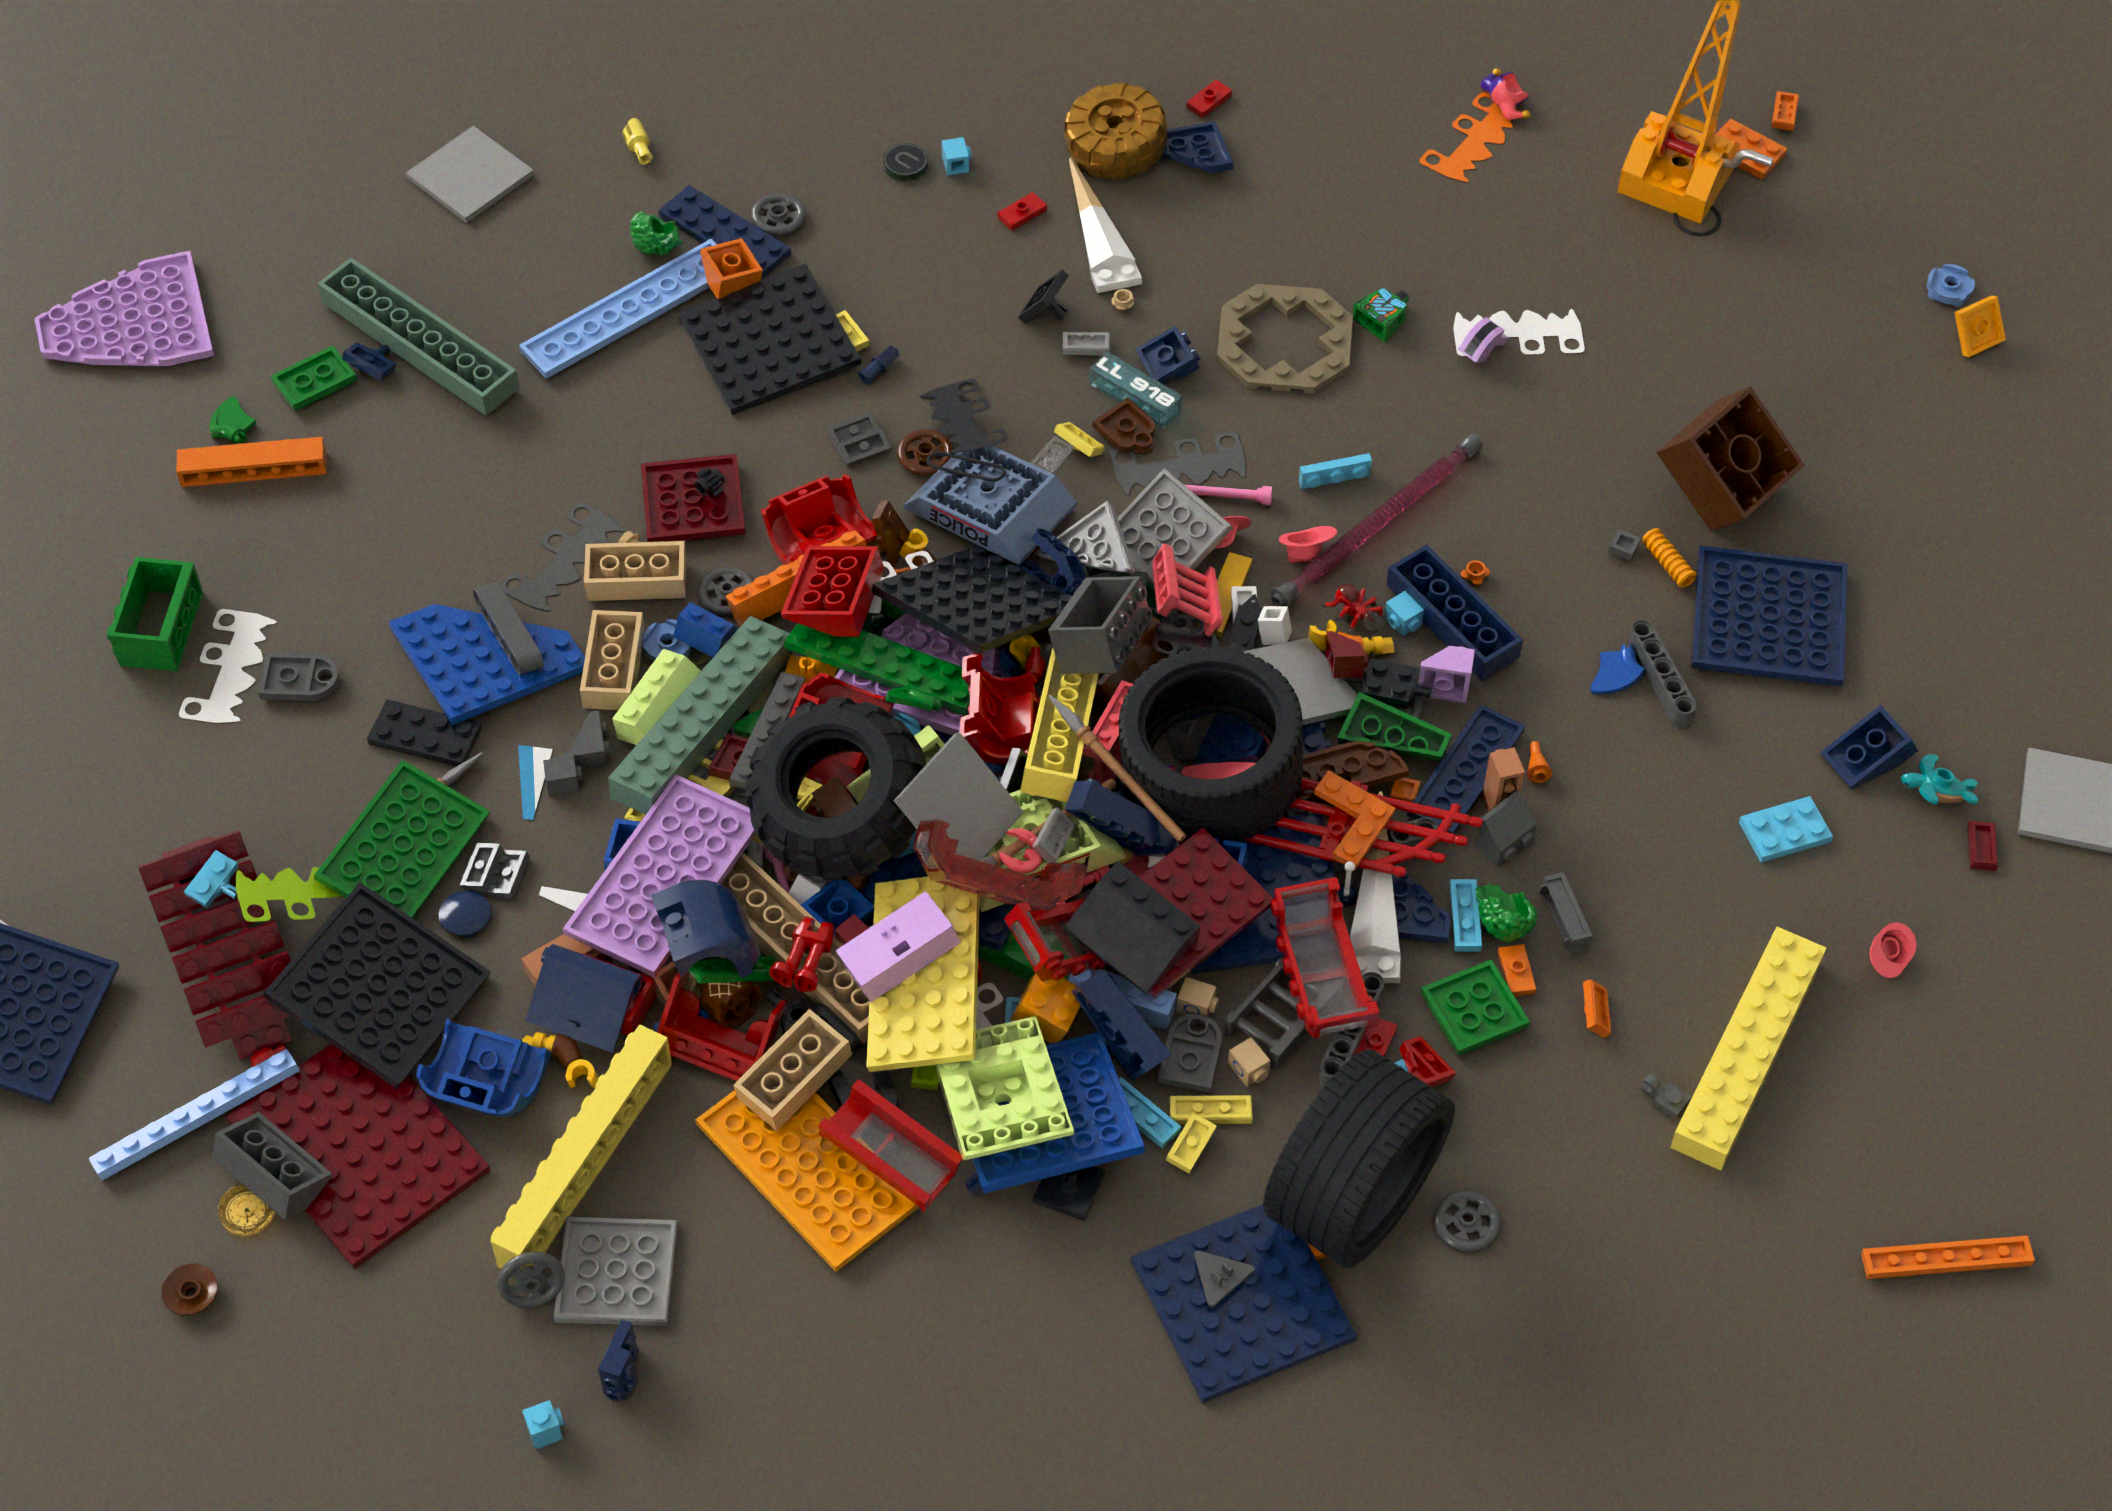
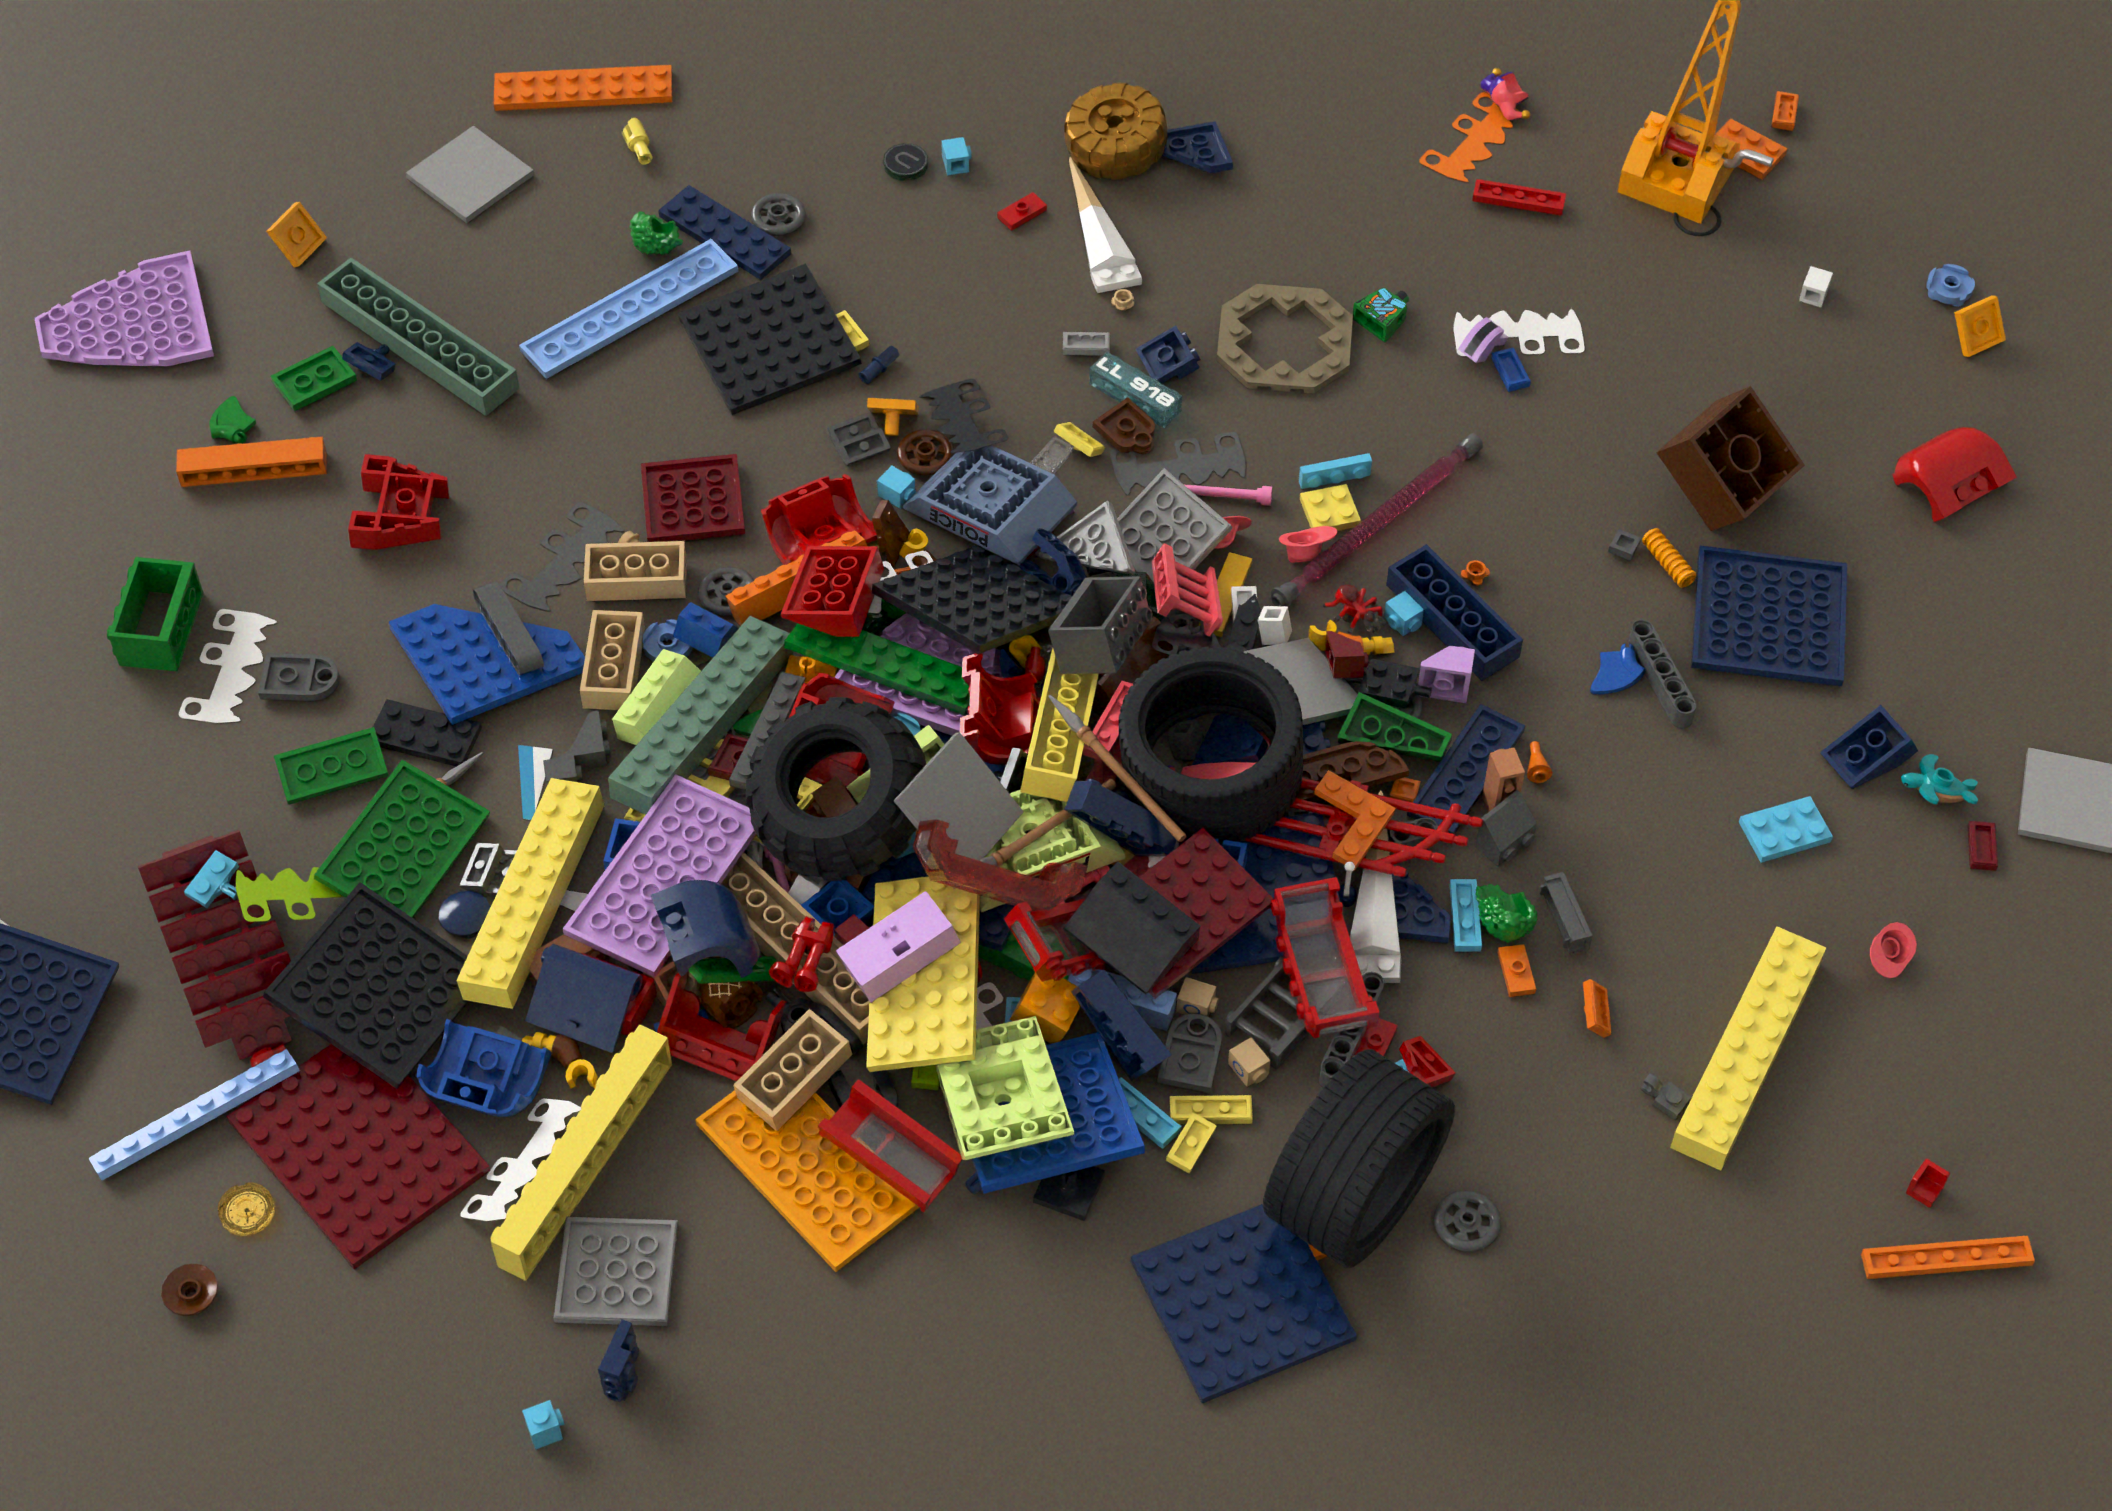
dark grey slope [212,1112,332,1220] -> none
dark grey plate [497,1252,565,1308] -> none
black gear [694,467,725,497] -> none
orange slope [700,238,763,299] -> none
green arm [885,687,943,711] -> none
black piece [926,451,1006,482] -> none
coral head [999,828,1043,873] -> none
black tile [1018,270,1069,323] -> none
light grey plate [1032,807,1075,864] -> none
red plate [1186,79,1232,118] -> none
dark grey piece [1194,1251,1254,1307] -> none
green plate [1420,959,1530,1056] -> none
none -> light orange tile [266,202,327,267]
none -> green plate [274,727,389,805]
none -> red wedge [348,454,450,550]
none -> light yellow brick [457,778,604,1009]
none -> white piece [461,1098,581,1221]
none -> orange plate [494,65,672,111]
none -> light orange tile [867,398,919,436]
none -> medium azure brick [877,466,916,509]
none -> light yellow plate [1300,484,1361,531]
none -> red plate [1472,179,1566,216]
none -> blue tile [1491,347,1531,392]
none -> white brick [1799,266,1833,307]
none -> red piece [1892,427,2017,522]
none -> red panel [1906,1158,1950,1208]

